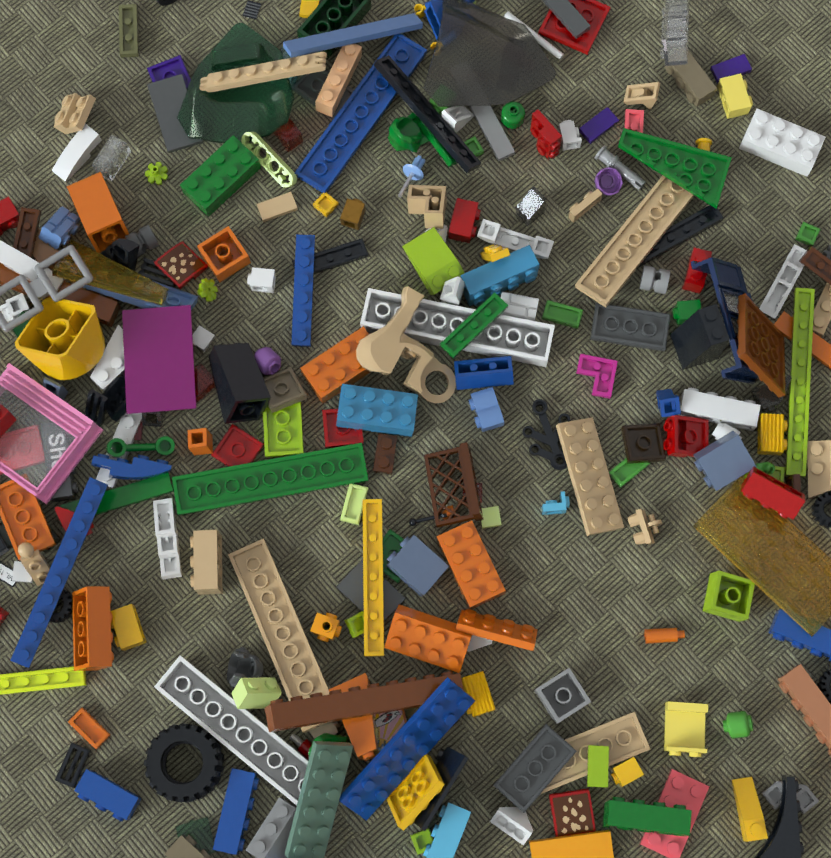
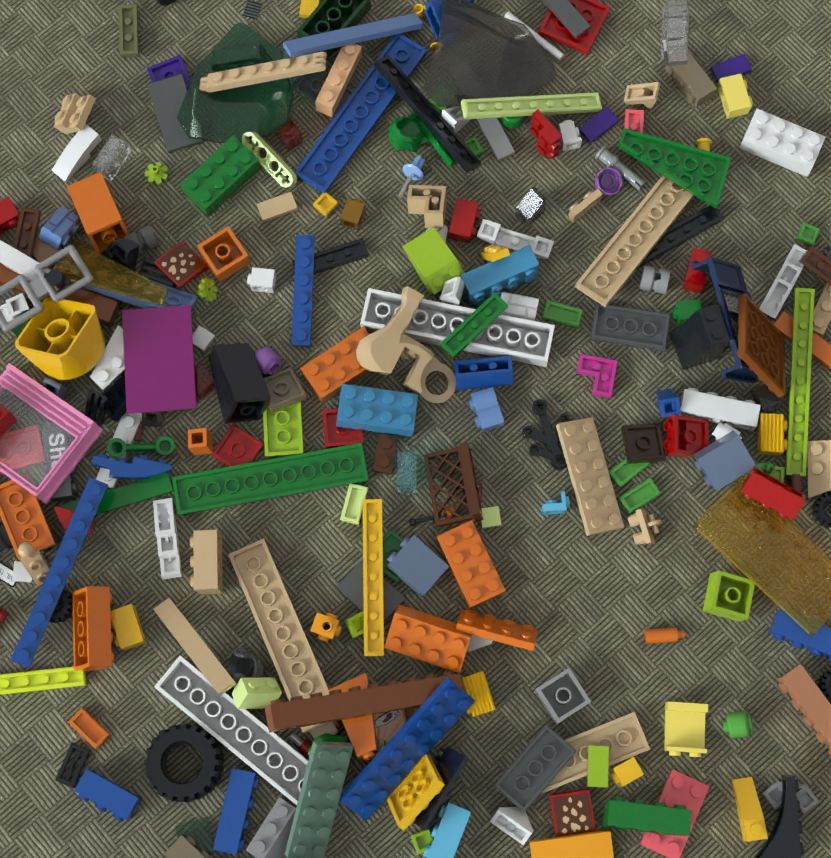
none -> black piece [44,269,72,289]
none -> tan tile [153,598,236,696]
none -> clear light blue brick [397,452,417,494]
none -> yellowish green tile [461,92,602,119]
none -> bright green tile [618,477,661,515]

